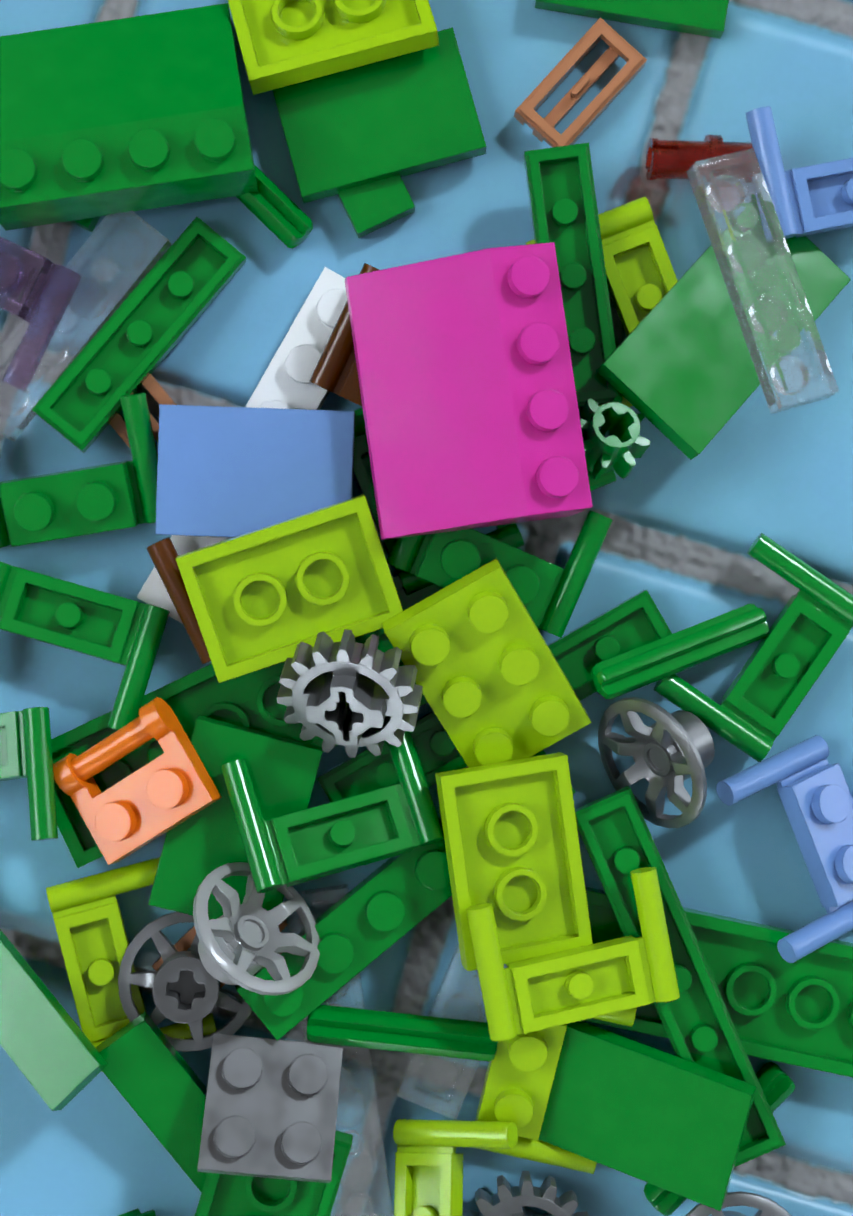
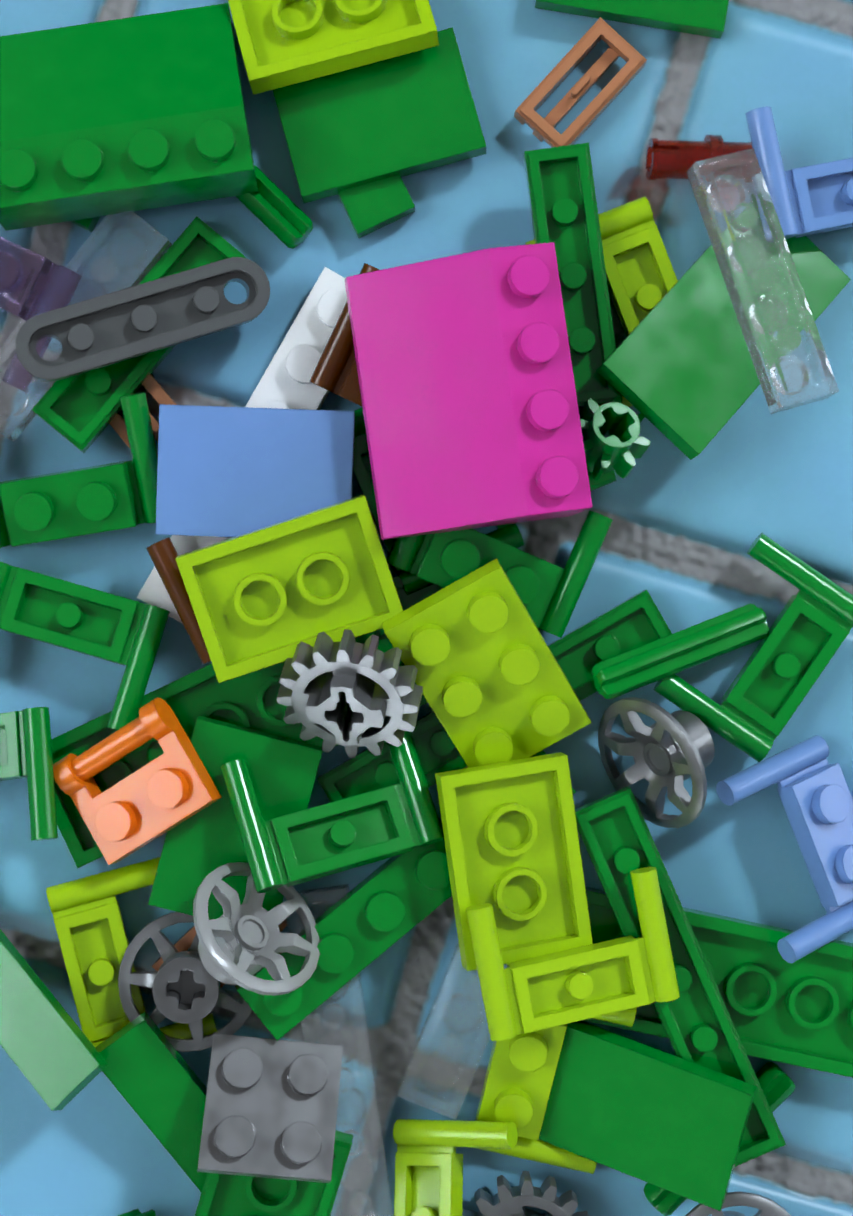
green axle [306,1005,498,1062] -> none
none -> dark grey plate [15,257,270,382]

